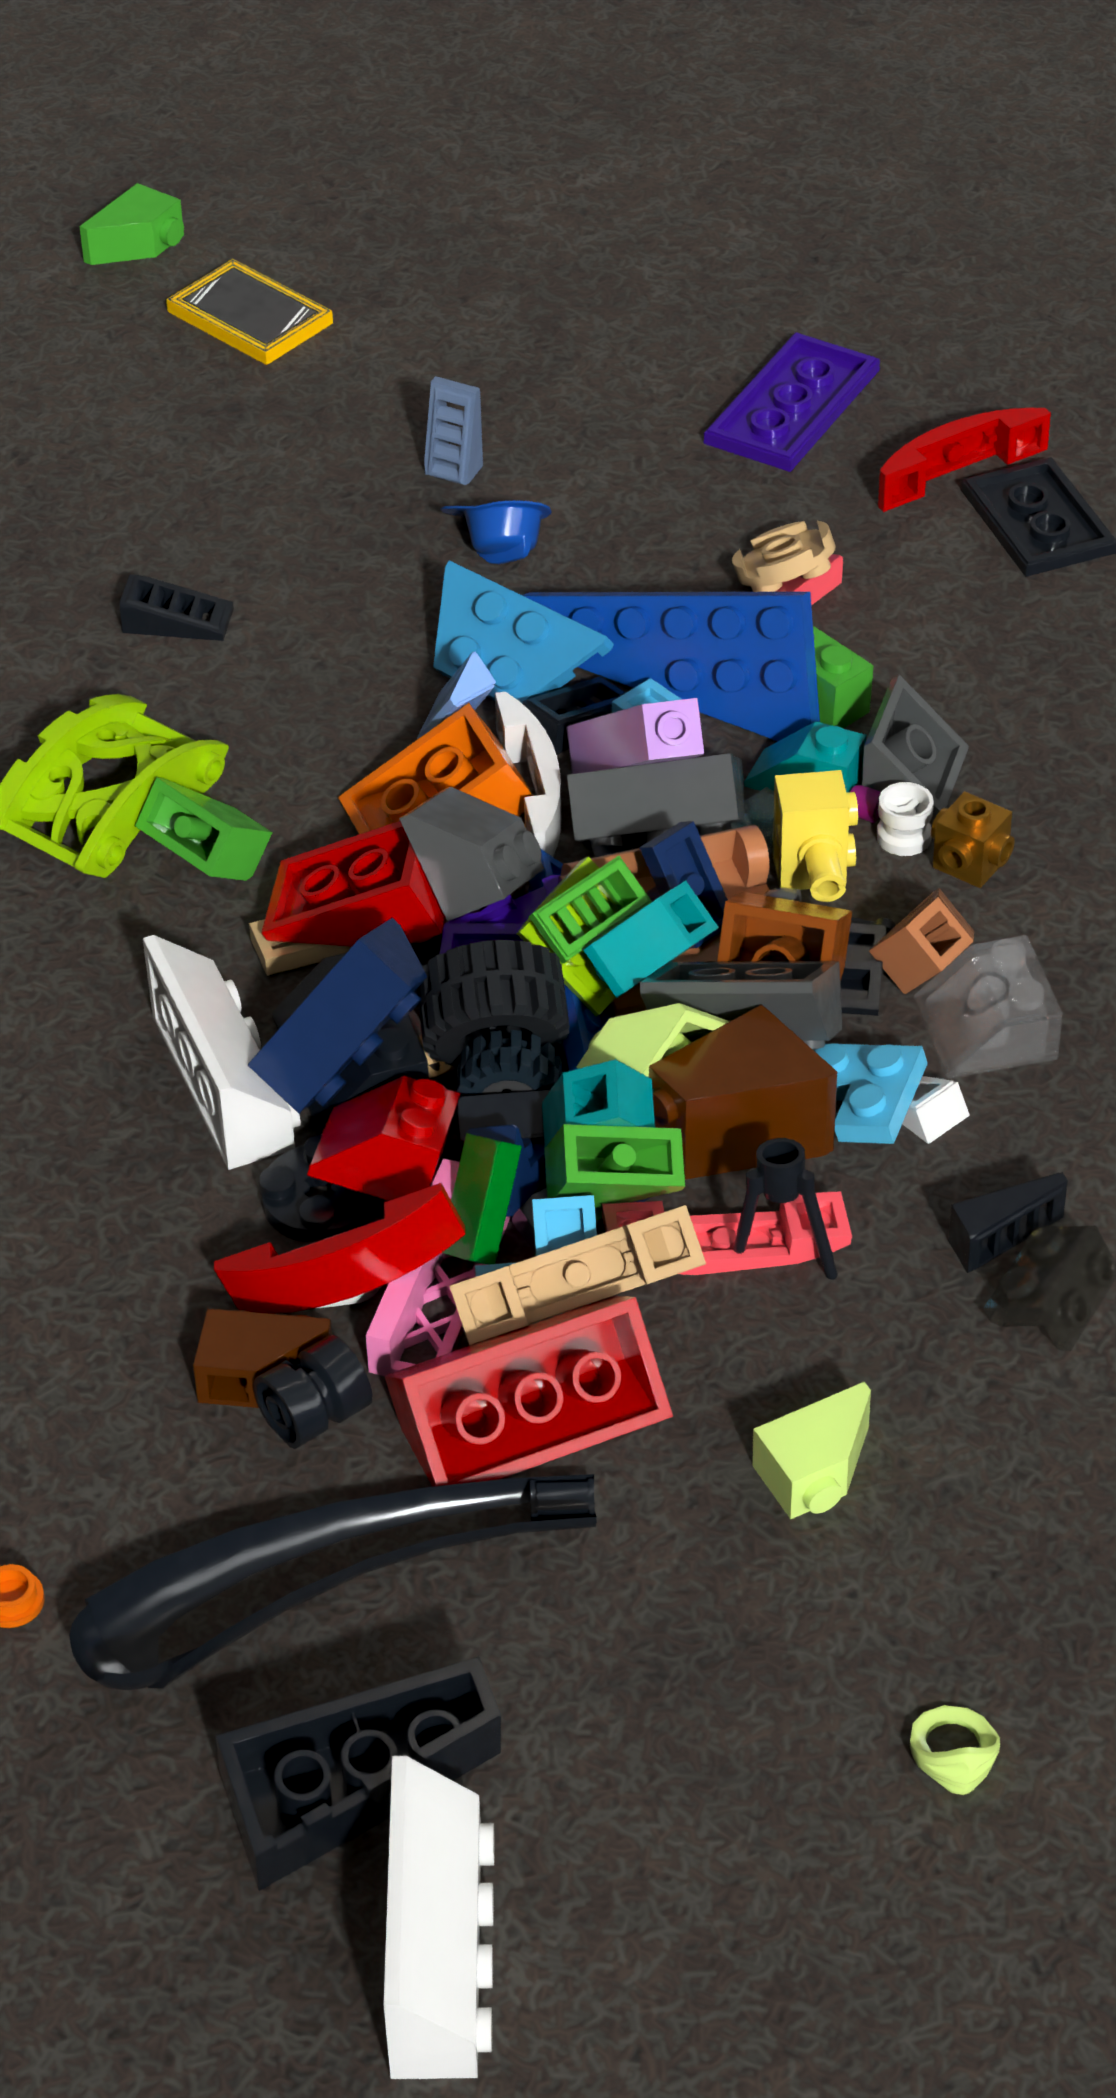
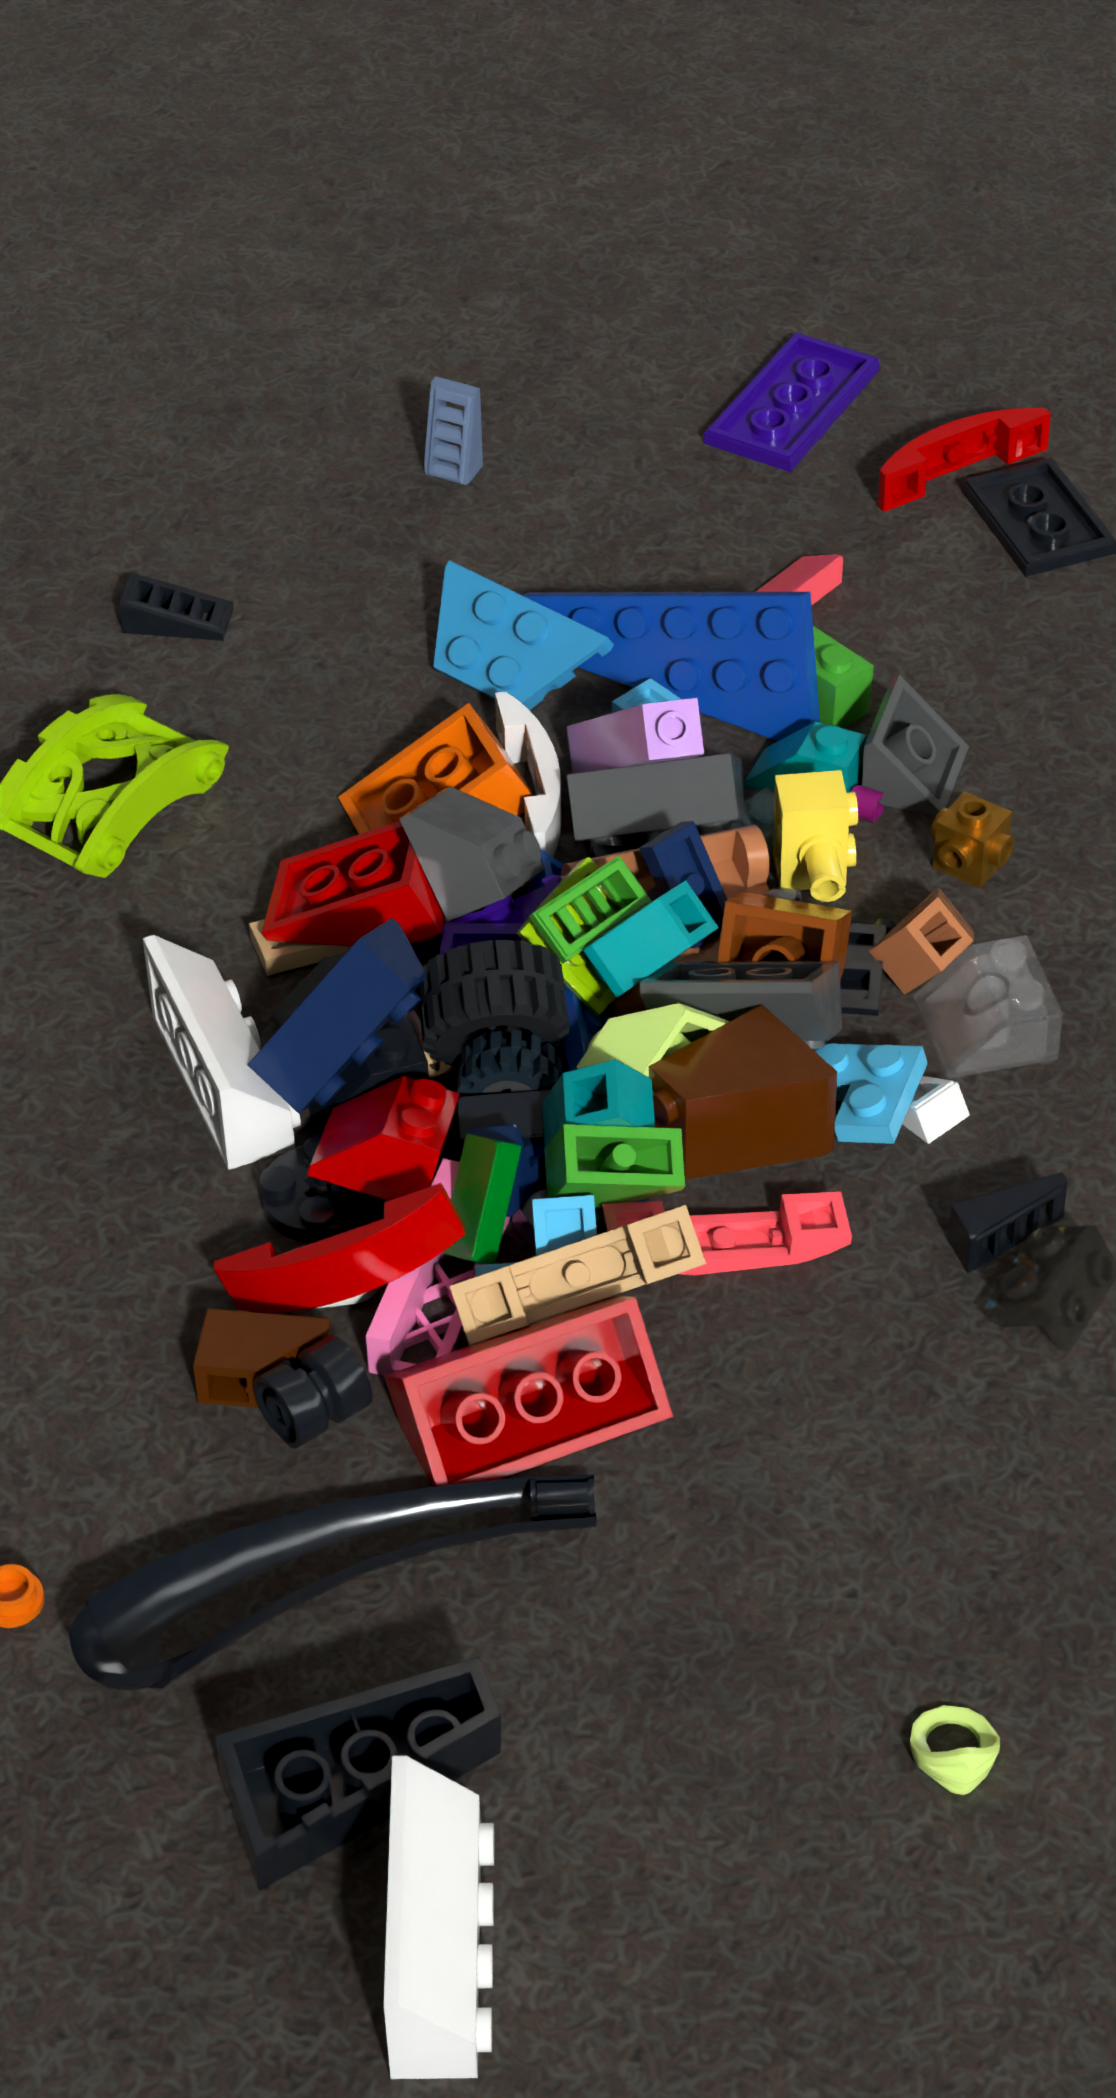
bright green slope [79,183,184,265] -> none
bright green slope [135,777,273,881] -> none
tile [166,259,333,365] -> none
light blue slope [417,652,496,739] -> none
blue piece [440,500,552,564] -> none
black slope [523,676,625,755] -> none
tan plate [732,521,836,592] -> none
black plant [734,1138,838,1280] -> none
yellowish green slope [752,1382,871,1519] -> none
white wheel [877,782,934,856] -> none

